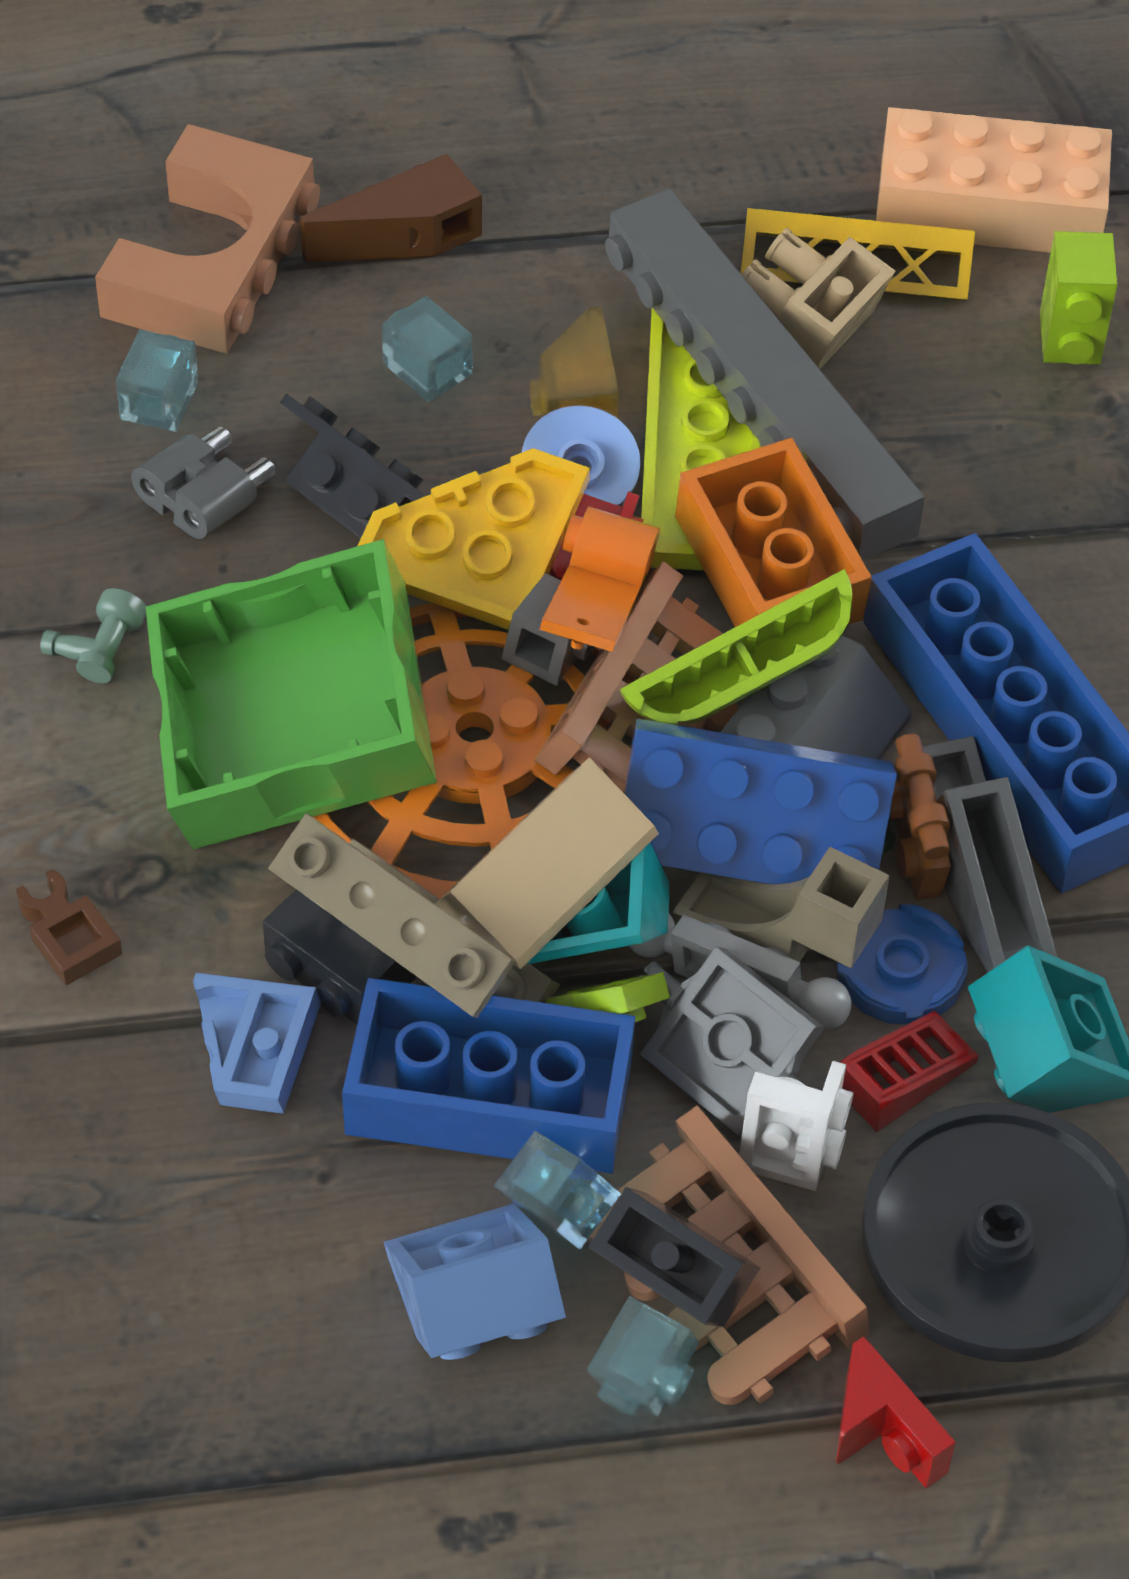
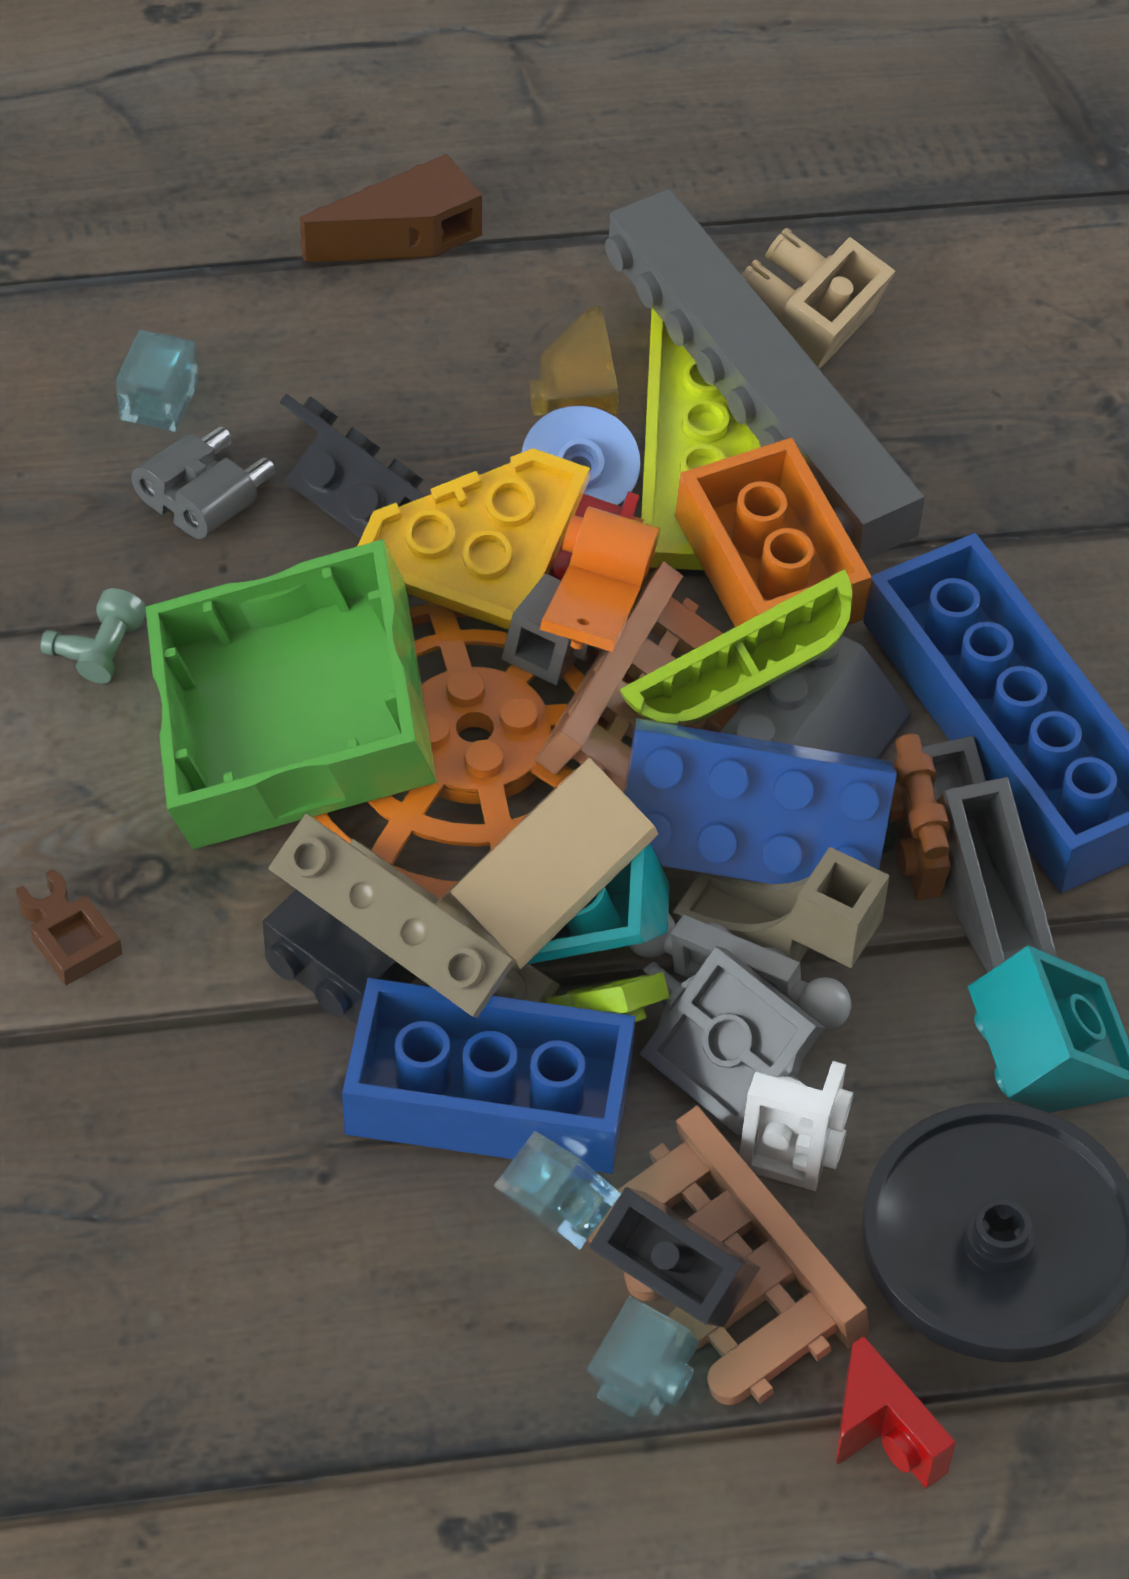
nougat arch [95,124,320,354] -> none
medium blue wing [193,973,321,1114] -> none
clear light blue brick [382,296,472,402] -> none
medium blue slope [384,1203,566,1360] -> none
yellow fence [741,208,975,300] -> none
blue tile [837,904,967,1025] -> none
red slope [839,1011,979,1132] -> none
light nougat brick [876,107,1112,253] -> none
lime brick [1040,231,1117,364] -> none

